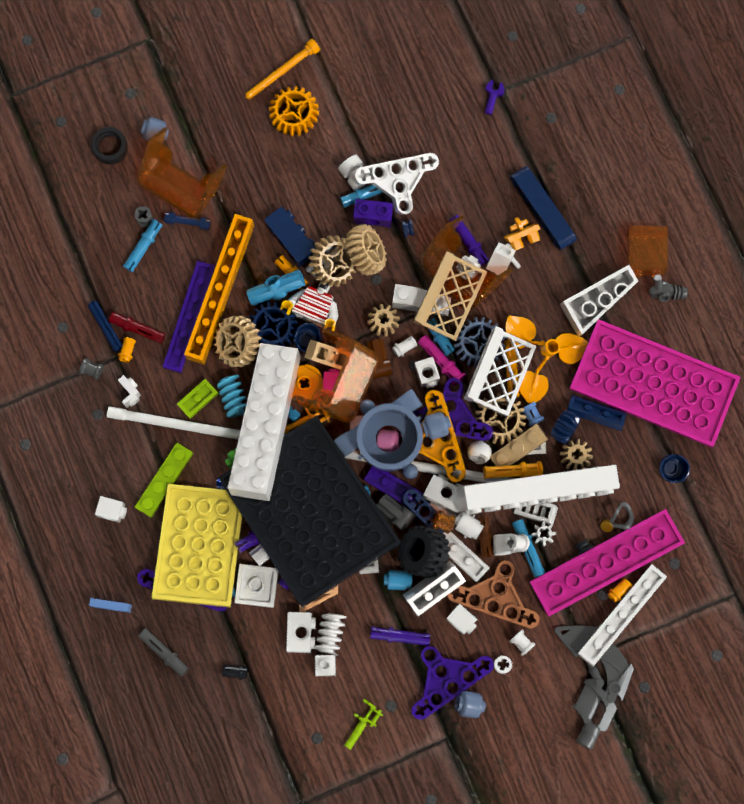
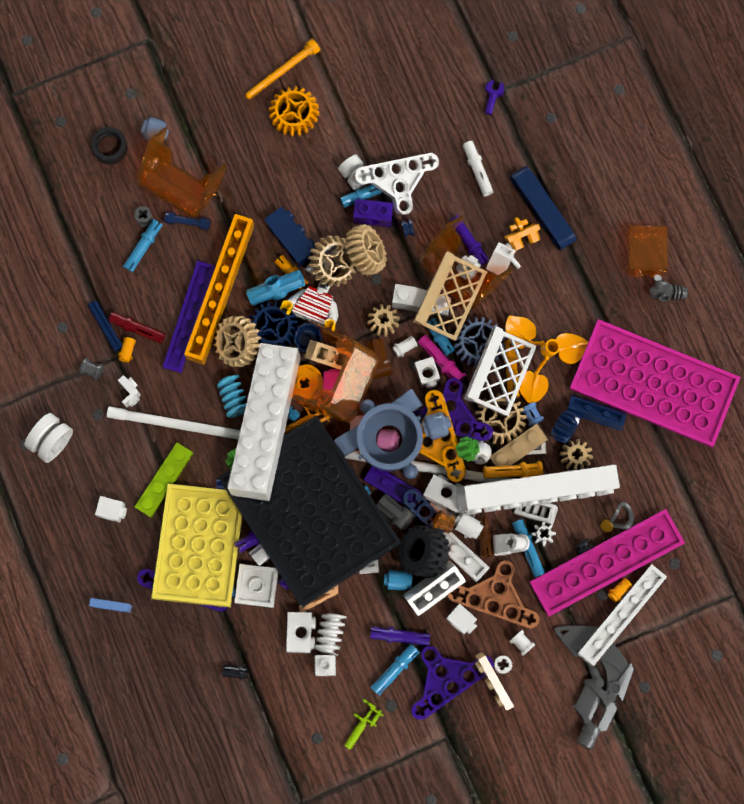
dark grey pin [138,628,189,677] -> none
lime plate [177,379,219,419] -> none
sand blue head [455,691,486,719] -> none
white wedge [560,265,638,337] -> none
dark blue hair [658,454,690,483] -> none
none -> white wheel [24,413,73,463]
none -> dark azure pin [370,644,420,696]
none -> bright green gear [456,436,480,462]
none -> white pin [463,141,493,197]
none -> plate [475,652,514,710]

